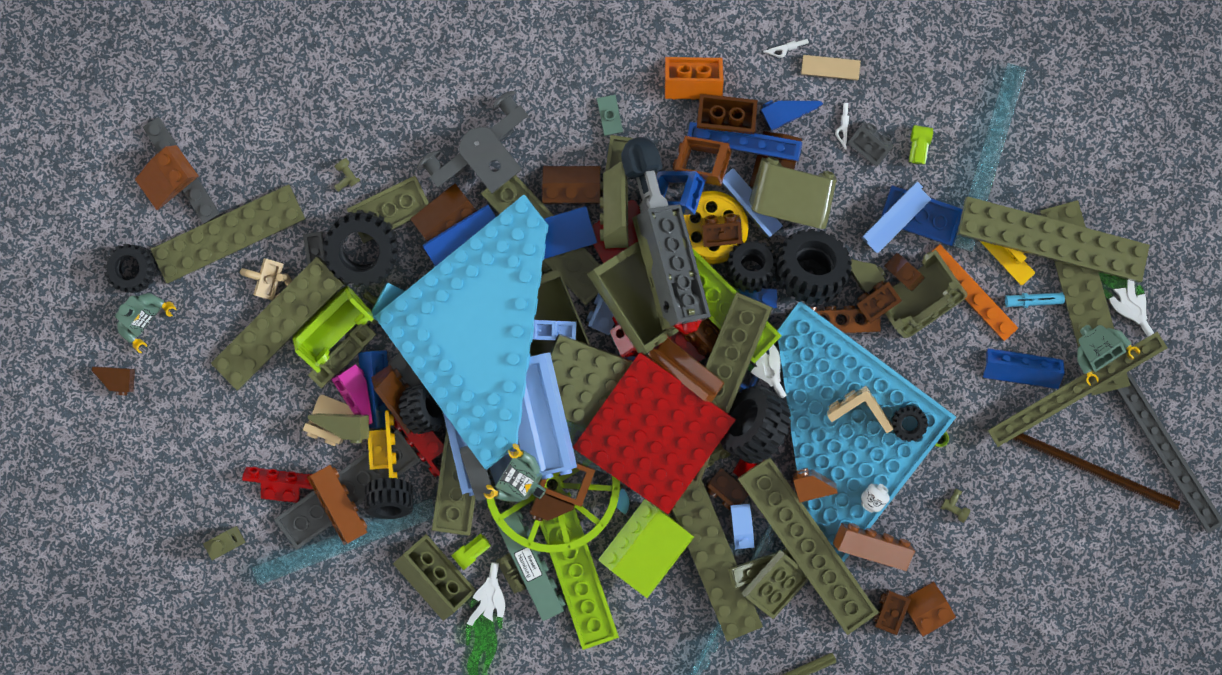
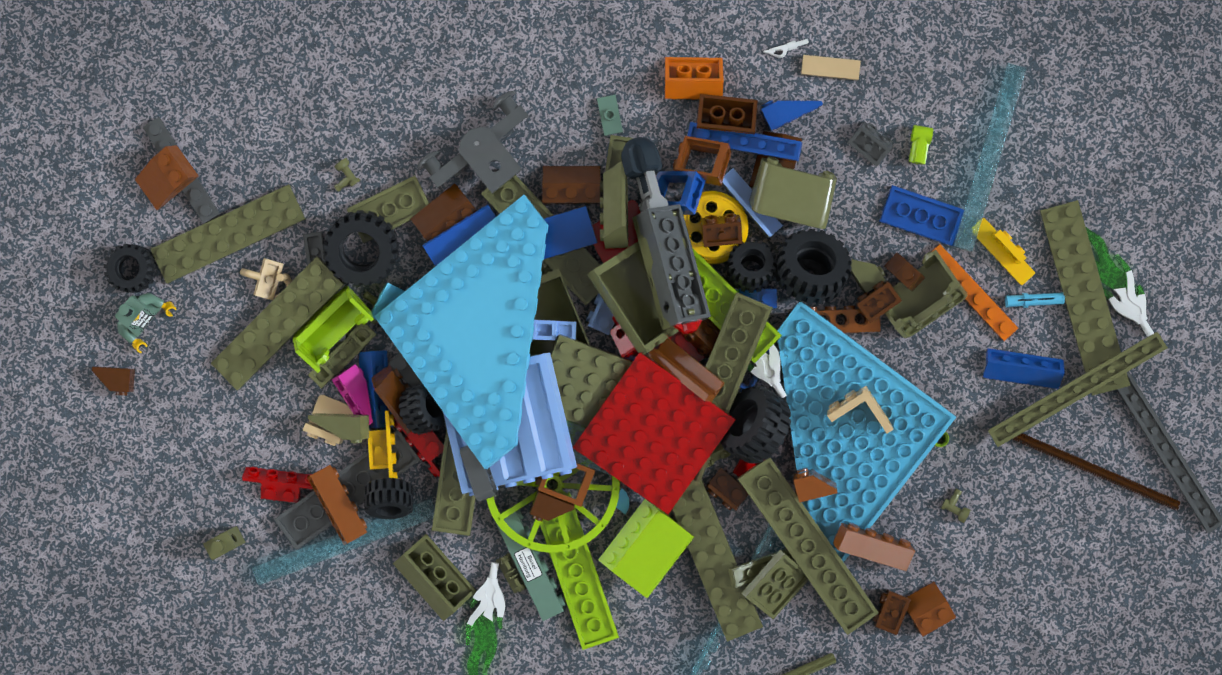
lime piece [451,533,491,570] -> none
torso [483,443,546,502] -> none
light blue slope [731,504,754,550] -> none
white hand [835,103,849,150] -> none
light blue panel [861,182,931,253] -> none
white head [861,484,890,513] -> none
black tyre [892,405,928,442] -> none
olive plate [957,196,1150,283] -> none
sand green torso [1077,325,1140,386] -> none

